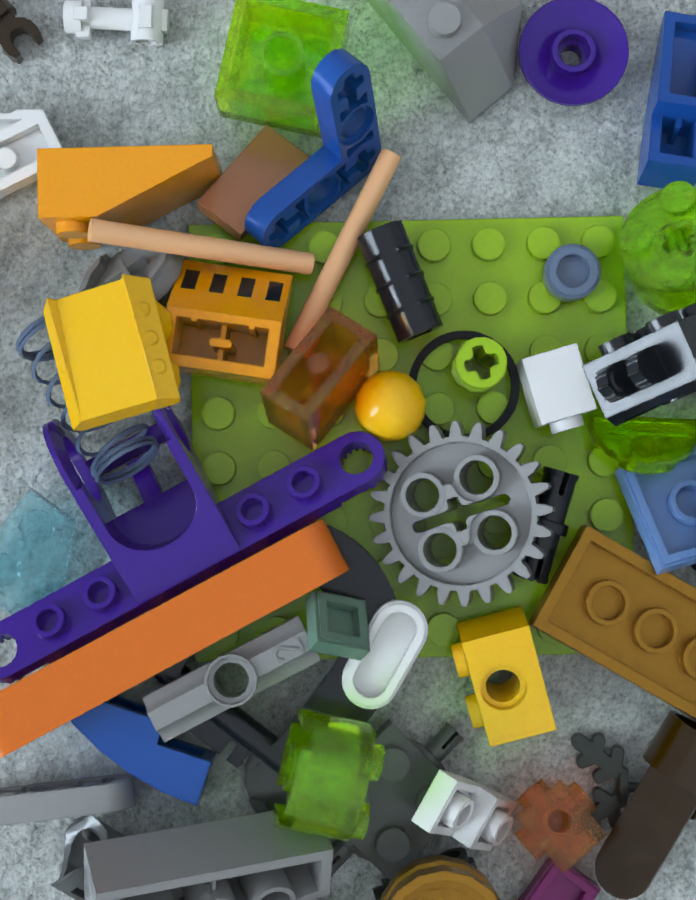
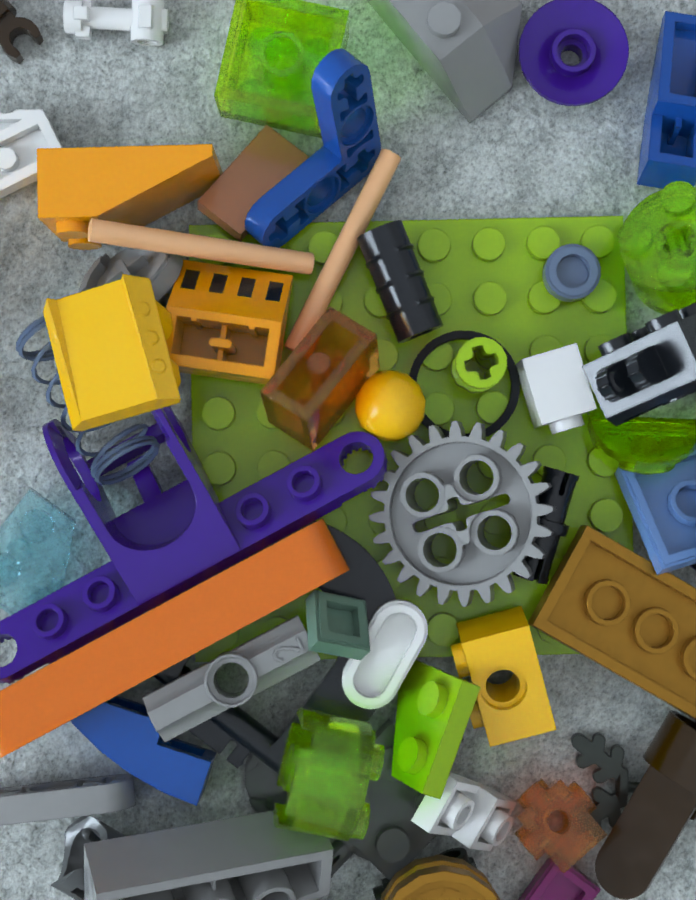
none -> lime wing [391,660,481,799]

